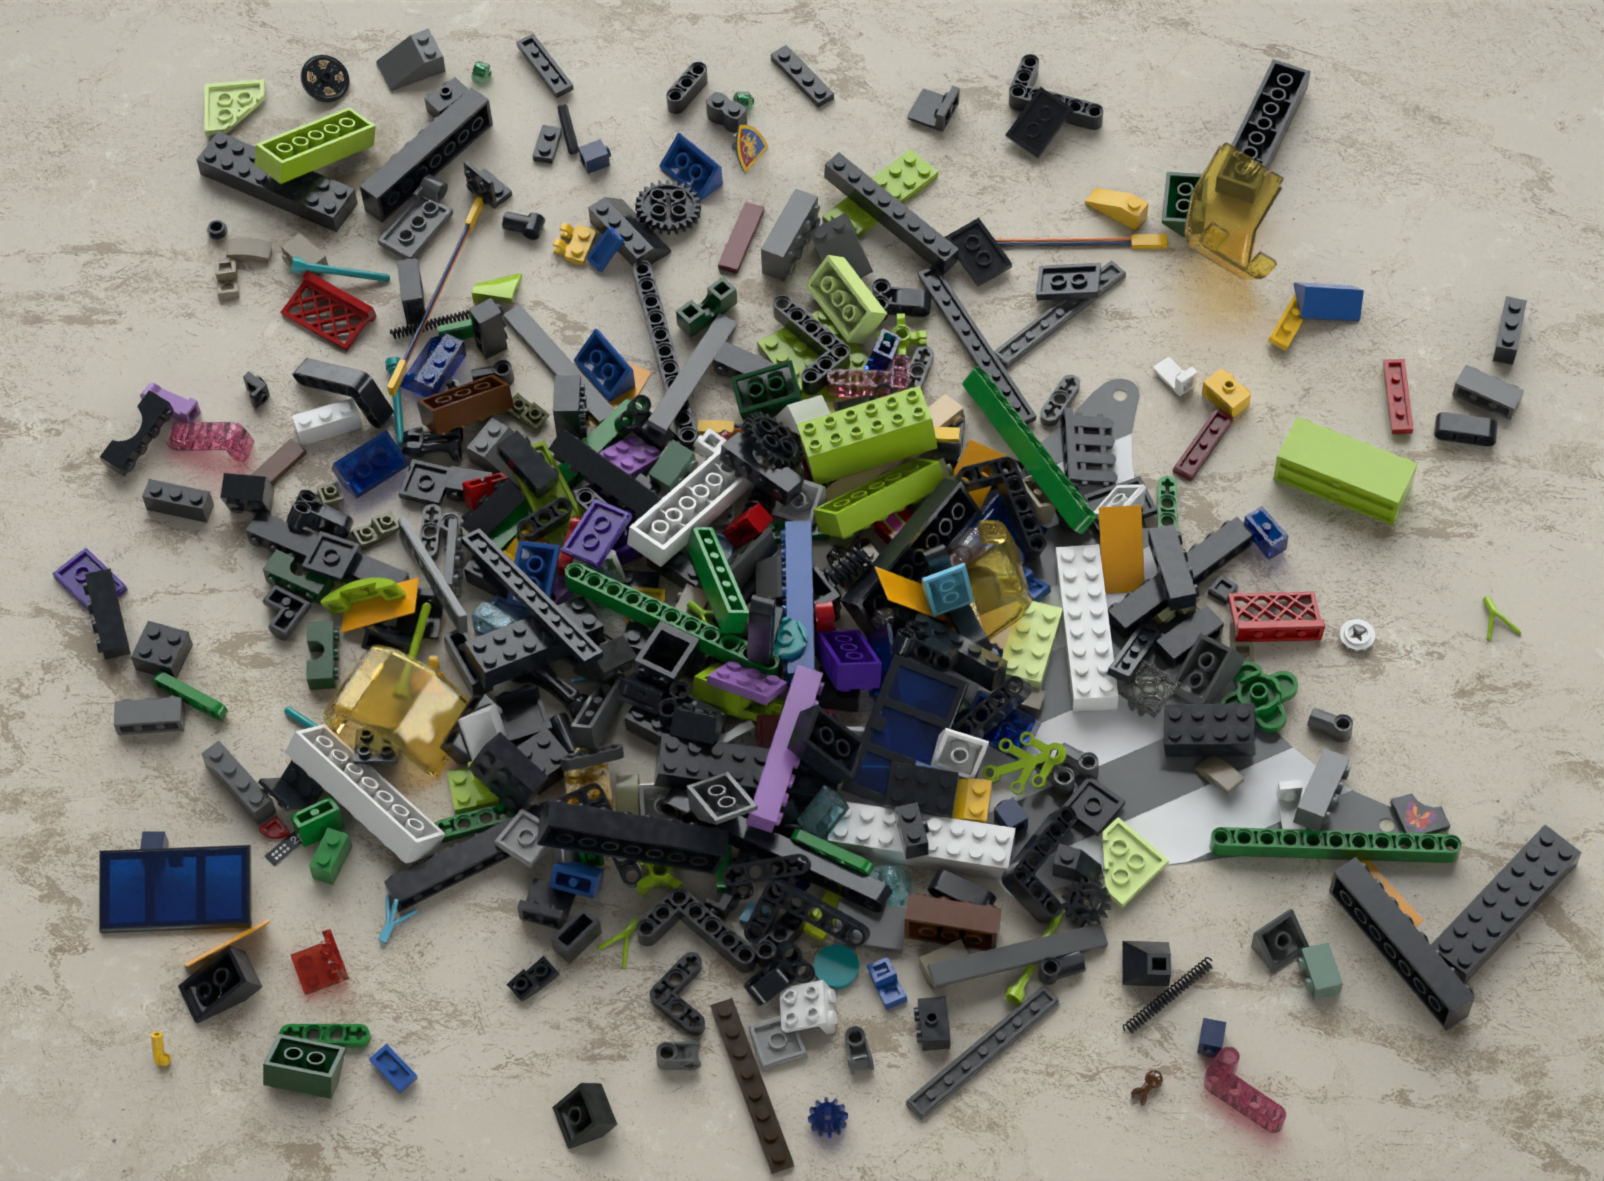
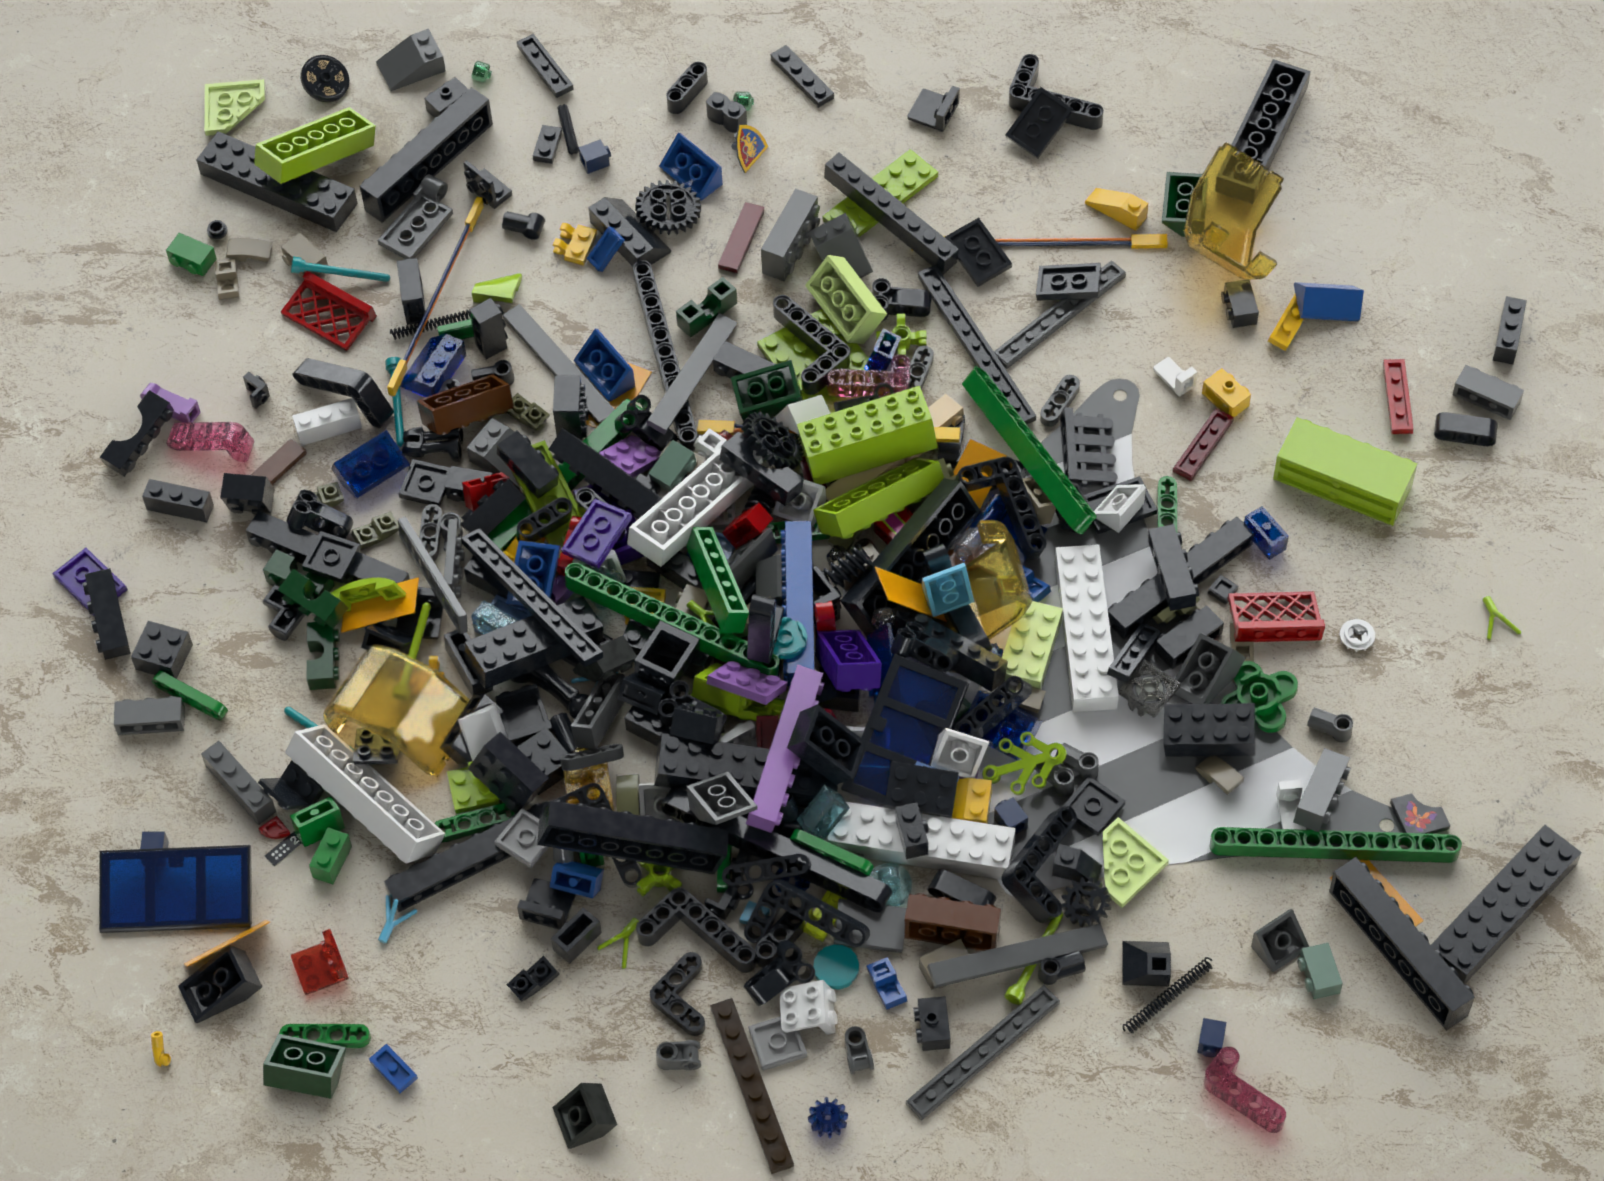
light orange piece [1099,505,1145,594] -> none
reddish brown arm [1131,1070,1163,1105] -> none
none -> green brick [166,233,217,277]
none -> dark green arch [278,569,349,629]
none -> brick [1221,279,1259,328]

